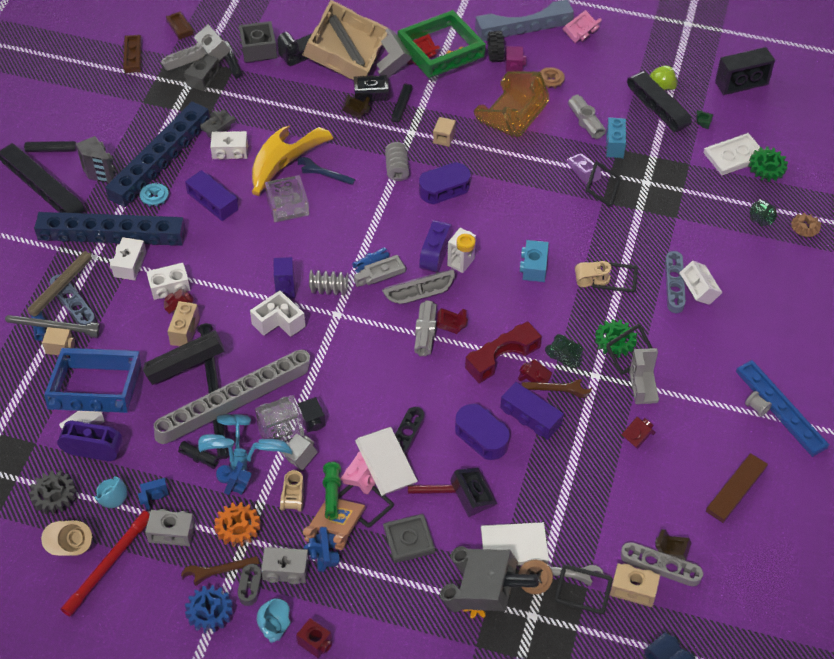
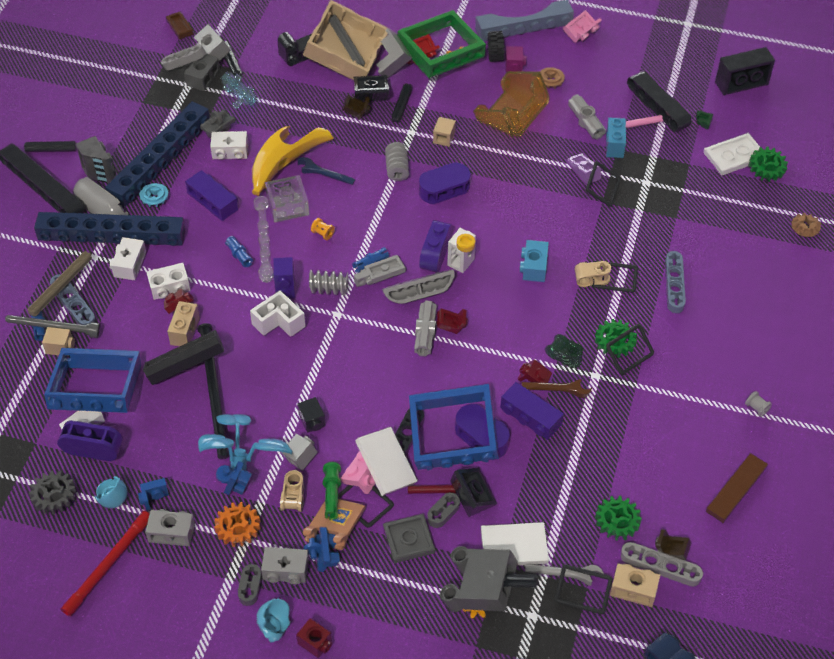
tan piece [41,521,92,556] -> none
reddish brown tile [123,35,142,74] -> none
light grey beam [154,350,310,444] -> none
black pin [178,441,220,469] -> none
reddish brown piece [181,556,259,586] -> none
blue gear [185,585,233,633] -> none
dark grey brick [239,21,277,62] -> none
clear brick [255,395,304,442] -> none
dark red arch [465,321,542,383] -> none
medium nougat gear [518,560,553,595] -> none
dark red bracket [621,417,656,449] -> none
light grey panel [629,348,659,404] -> none
lime hair [650,66,678,90] -> none
white brick [680,261,722,305] -> none
blue tile [736,360,829,457] -> none
head [750,199,777,226] -> none
none -> light grey brick [73,177,129,215]
none -> clear light blue piece [221,71,258,110]
none -> blue pin [225,236,253,268]
none -> clear bar [254,196,274,283]
none -> light orange bush [311,218,335,240]
none -> blue window [409,384,499,470]
none -> dark grey beam [427,493,460,528]
none -> green gear [595,496,642,541]
none -> bright pink bar [626,115,663,128]

